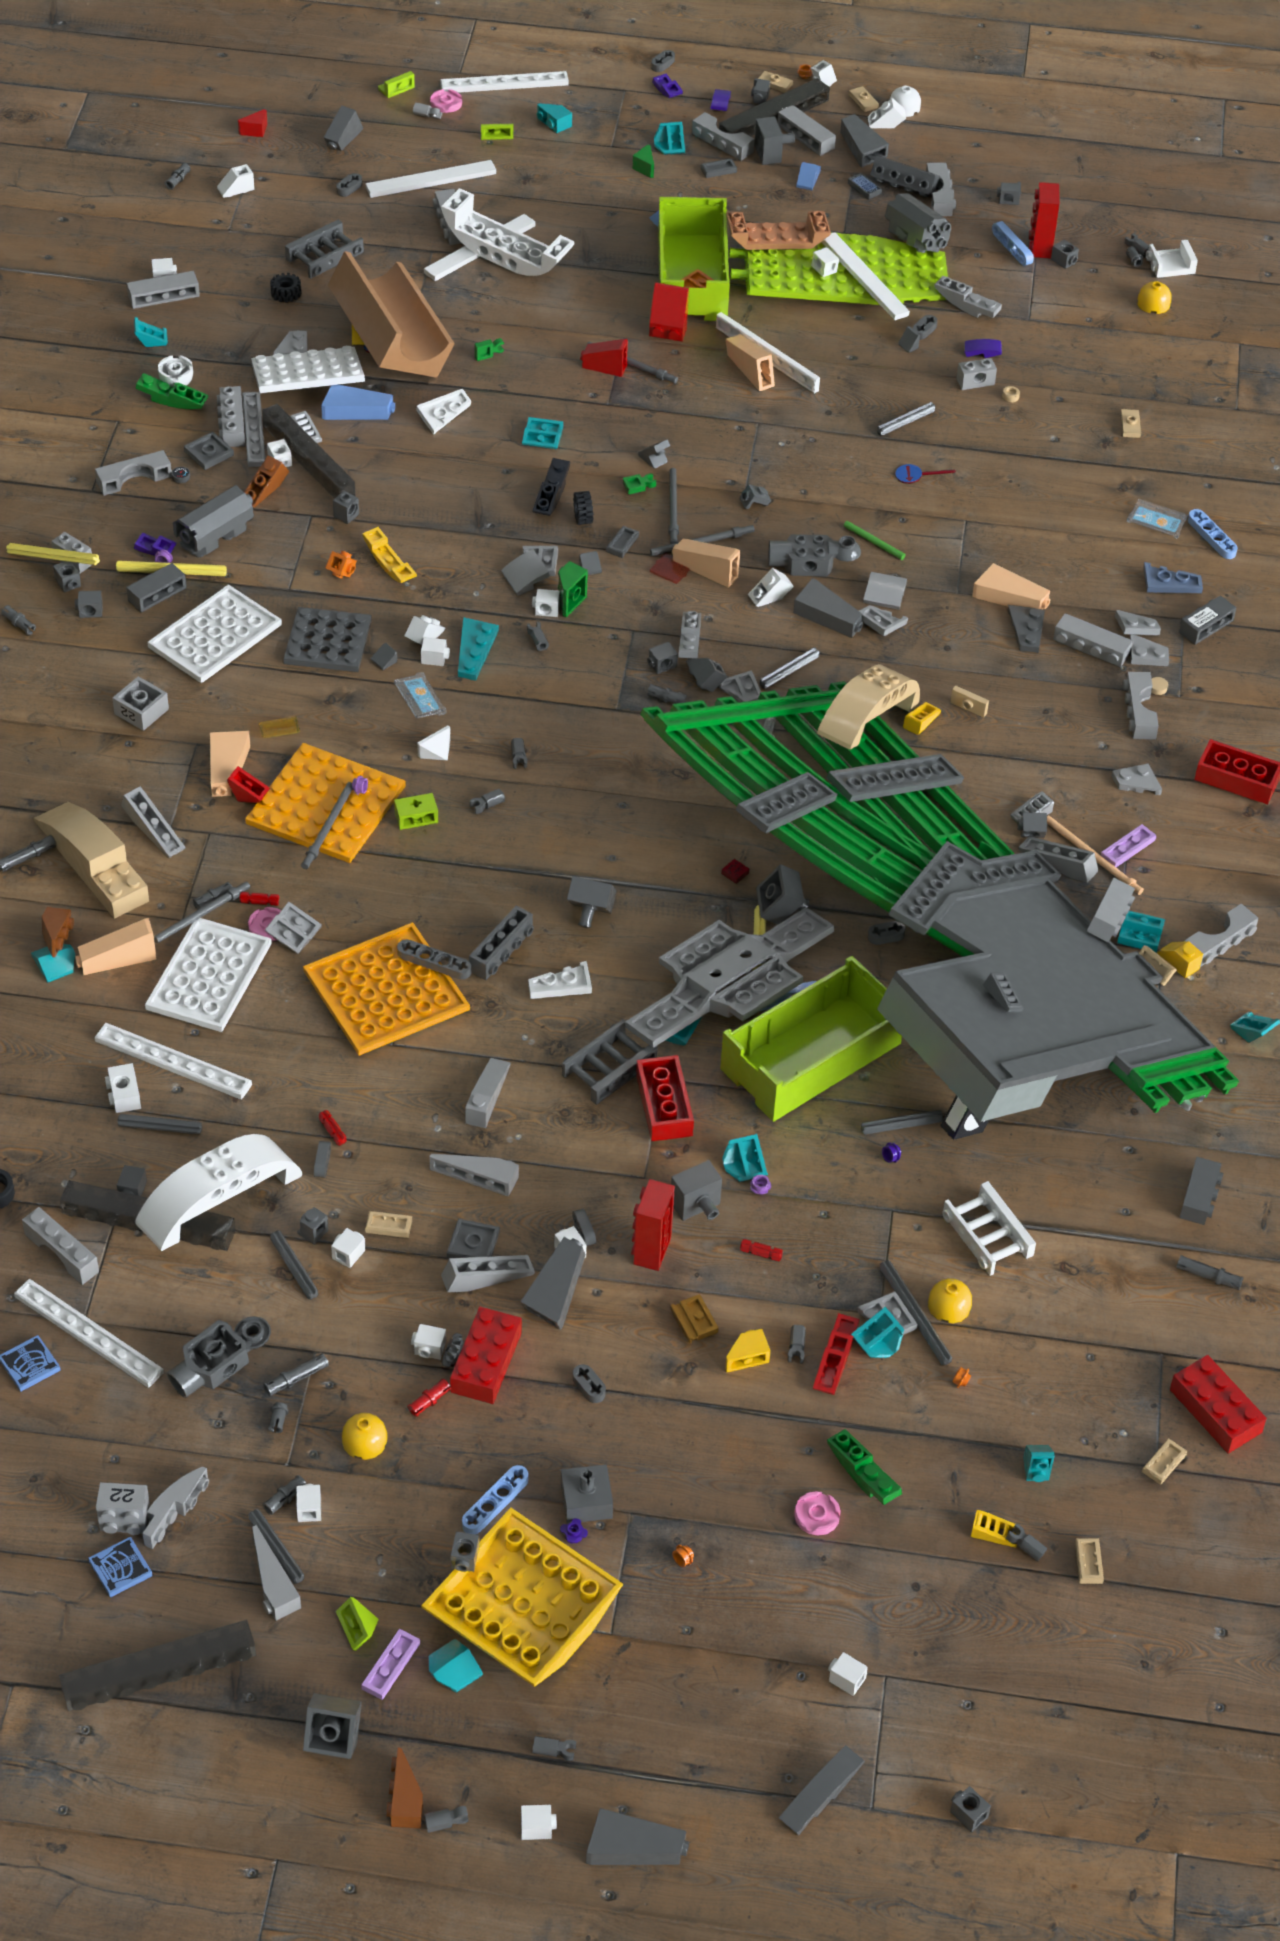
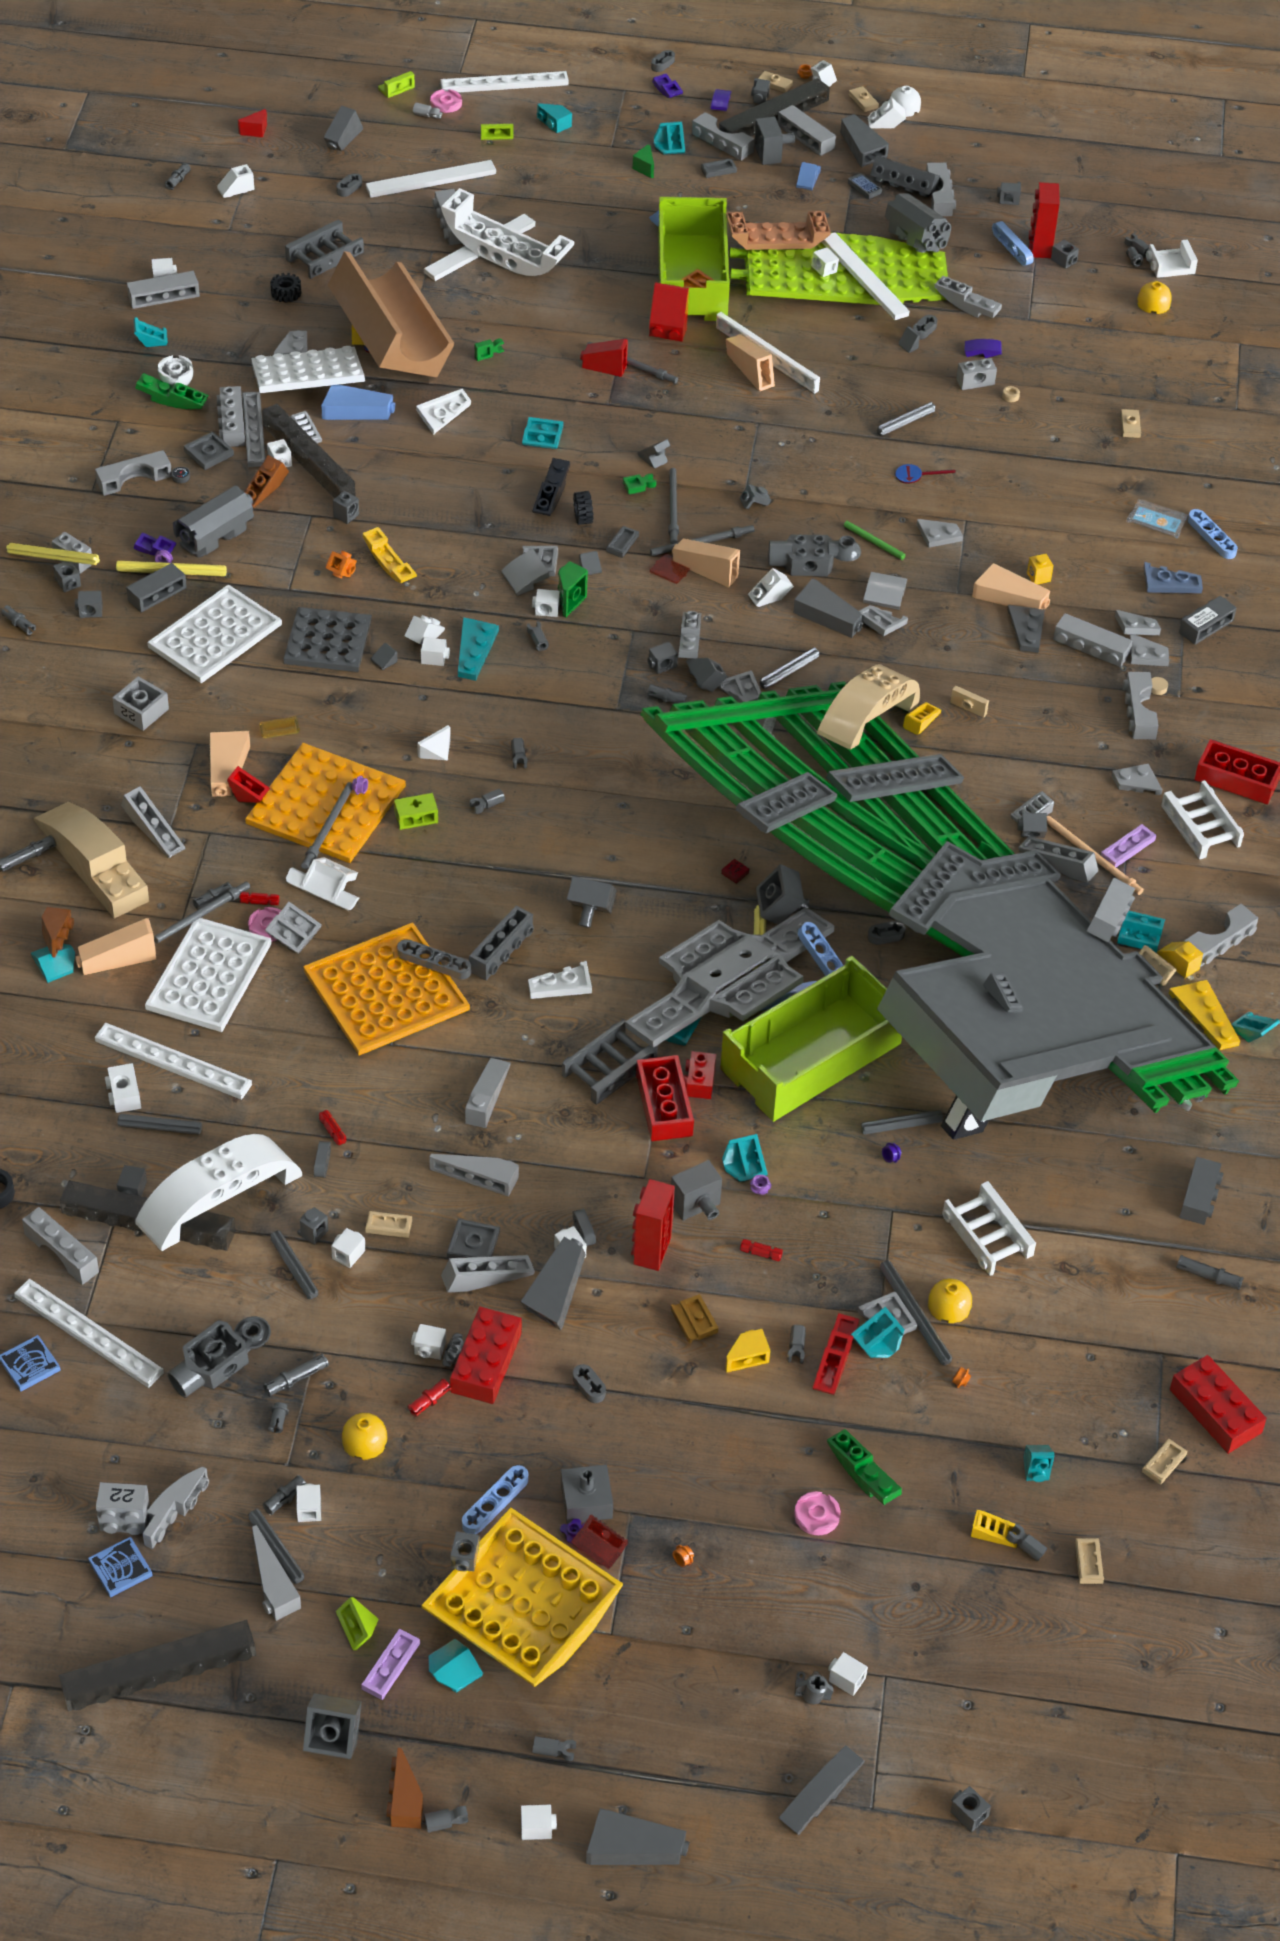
clear door [394,672,447,718] -> none
none -> white plate [286,857,359,910]
none -> clear red brick [571,1515,628,1569]
none -> red brick [684,1051,717,1099]
none -> dark grey piece [795,1671,833,1704]
none -> light blue beam [798,922,844,976]
none -> light grey wing [917,519,963,548]
none -> yellow brick [1027,554,1054,585]
none -> white fence [1161,780,1244,860]
none -> yellow wing [1168,980,1240,1050]

